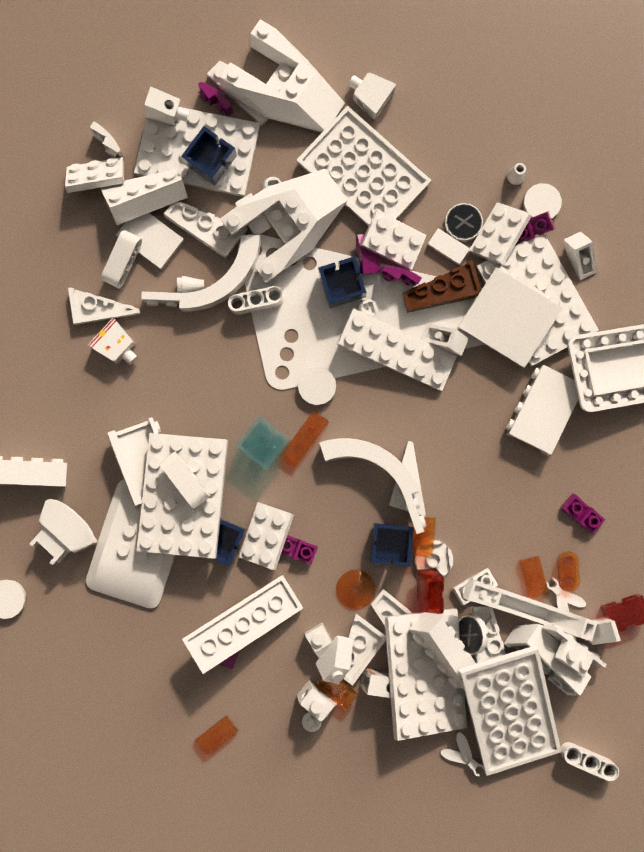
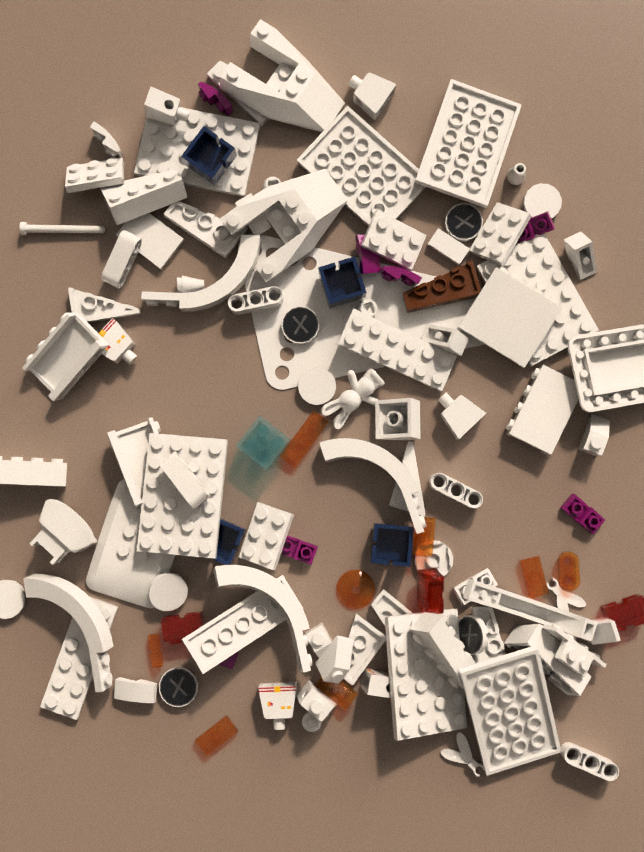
none -> white bar [20,222,106,235]
none -> white panel [22,312,109,401]
none -> white arch [23,574,114,692]
none -> white plate [40,596,119,720]
none -> white slope [114,677,157,703]
none -> clear orange piece [147,633,163,668]
none -> white tile [148,572,188,611]
none -> black tile [159,667,198,707]
none -> clear red brick [161,611,204,645]
none -> white arch [213,565,312,673]
none -> white torso [258,682,297,730]
none -> black tile [281,306,319,345]
none -> white animal [321,369,385,429]
none -> white slope [375,398,420,440]
none -> white plate [414,79,521,208]
none -> white beam [429,473,483,508]
none -> white torso [438,393,486,440]
none -> white slope [578,414,610,457]

